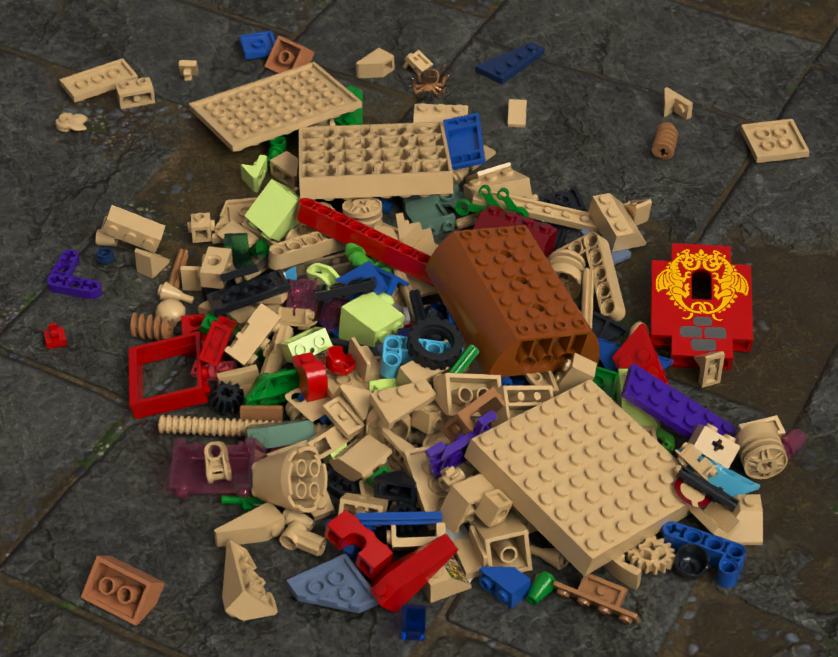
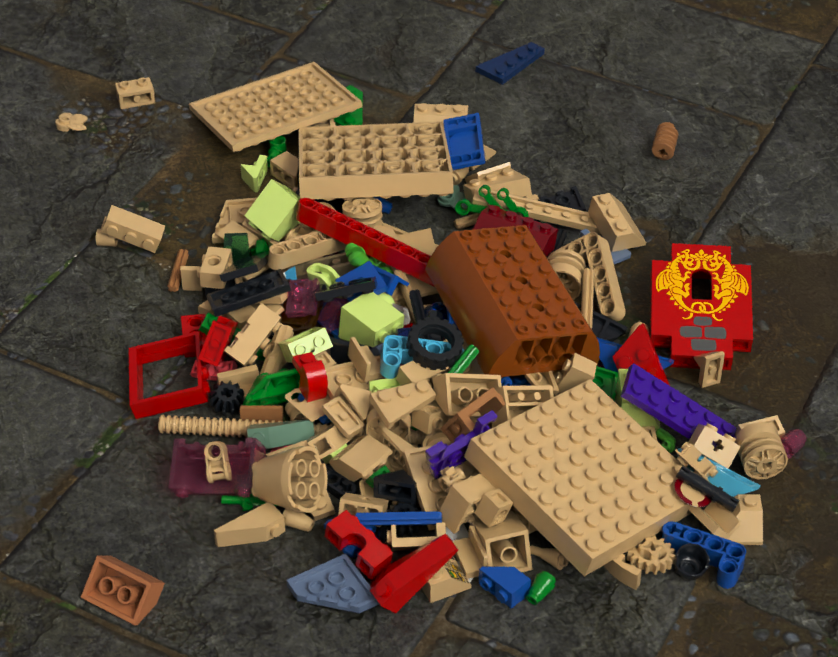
red tile [43,323,67,349] -> none
dark purple beam [47,249,102,299] -> none
tan plate [60,58,138,103] -> none
dark blue plate [95,247,114,264] -> none
medium nougat piece [130,312,174,341] -> none
tan slope [135,248,170,278] -> none
tan hair [155,299,186,327] -> none
tan cone [157,282,195,304] -> none
tan tile [179,60,198,81] -> none
tan brick [188,213,215,243] -> none
tan wedge [222,539,278,621] -> none
blue plate [239,31,276,60] -> none
nougat slope [264,35,315,73] -> none
tan hinge [275,307,317,330] -> none
tan piece [279,521,327,556] -> none
red hair [324,346,356,376] -> none
tan slope [356,48,394,78] -> none
tan slope [396,213,423,247] -> none
sand green panel [402,194,455,236] -> none
clear blue panel [402,604,426,641] -> none
tan bracket [403,50,433,75] -> none
animal [408,68,451,101] -> none
tan slope [508,99,527,128] -> none
medium nougat bracket [552,574,640,624] -> none
tan slope [623,199,652,226] -> none
tan slope [663,87,693,120] -> none
tan plate [740,119,810,163] -> none

